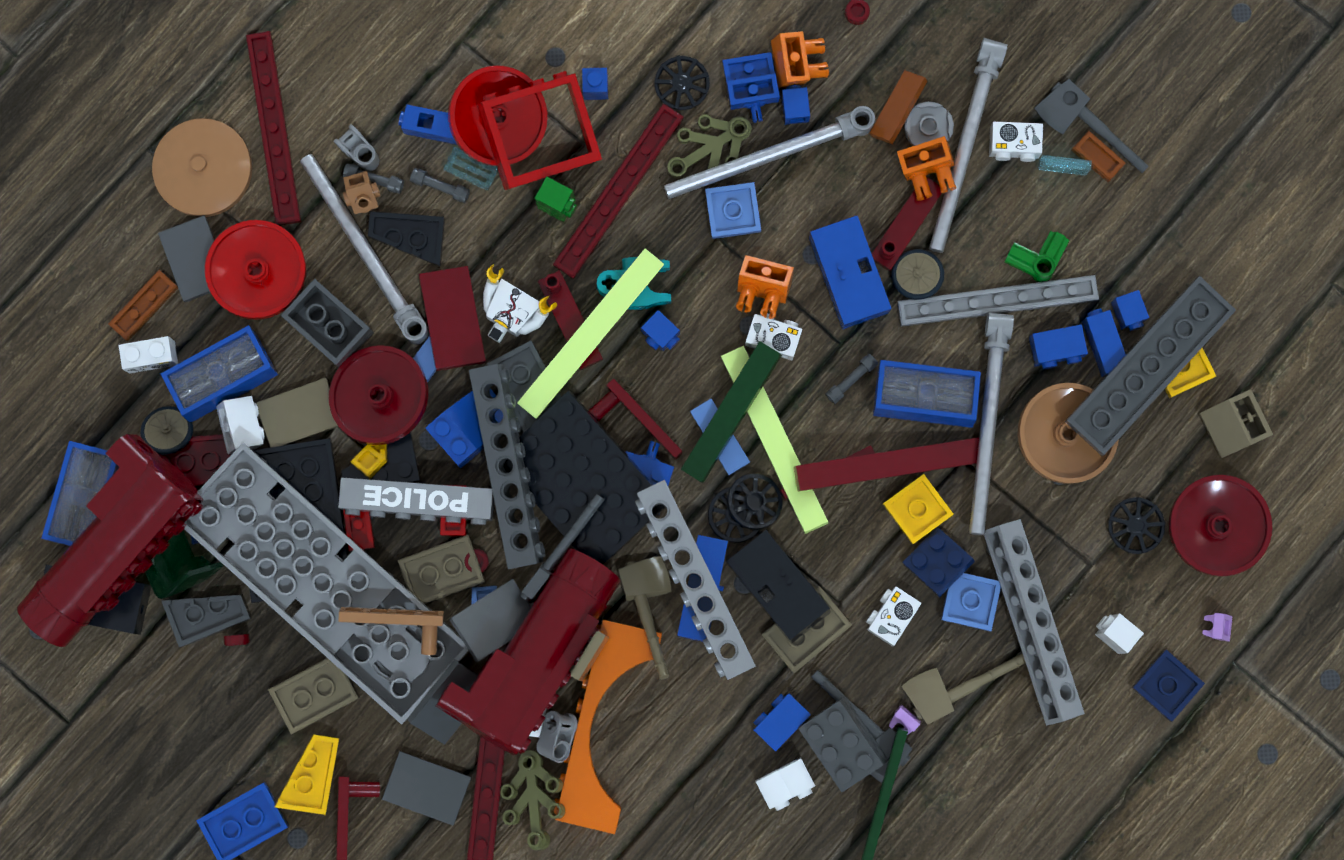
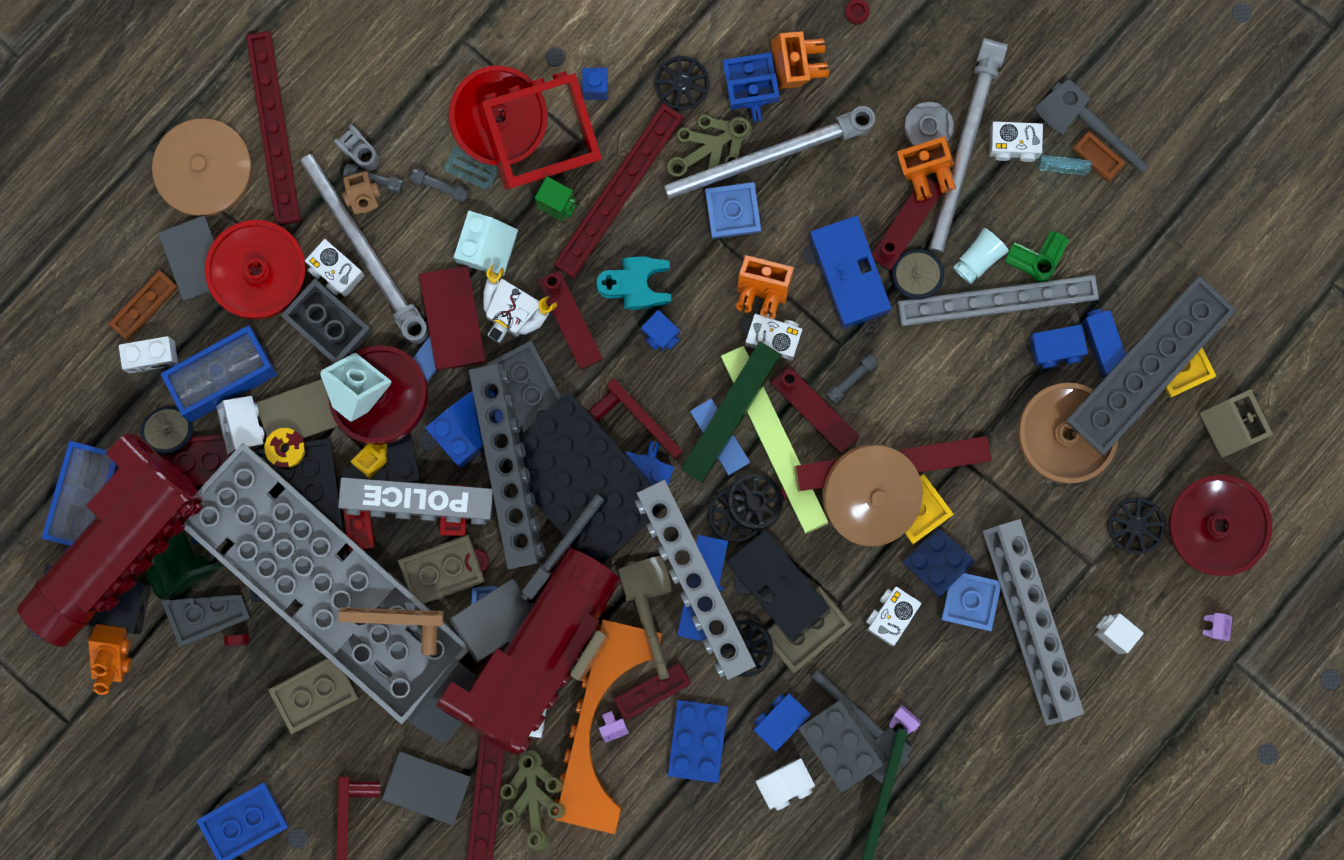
yellow wing [274,734,339,815] -> none
black wing [368,211,445,267] -> none
blue brick [399,104,457,145] -> none
yellowish green tile [517,249,664,419] -> none
light grey piece [536,711,578,763] -> none
blue brick [781,85,810,125] -> none
dark orange tile [870,70,928,145] -> none
brick [873,360,981,428] -> none
dark tan piece [901,653,1026,725] -> none
flat silver piece [969,312,1014,535] -> none
blue brick [1111,290,1149,331] -> none
dark blue plate [1131,650,1205,722] -> none
none -> orange brick [89,624,132,695]
none -> yellow piece [264,428,306,468]
none -> white brick [305,239,365,297]
none -> light aqua slope [320,352,392,422]
none -> light aqua slope [454,211,518,277]
none -> lavender tile [599,711,629,743]
none -> dark red tile [613,662,691,721]
none -> blue plate [668,700,728,783]
none -> black wheel [720,620,773,677]
none -> dark red piece [771,365,859,454]
none -> medium nougat dish [822,444,923,546]
none -> light aqua plant [953,228,1009,284]

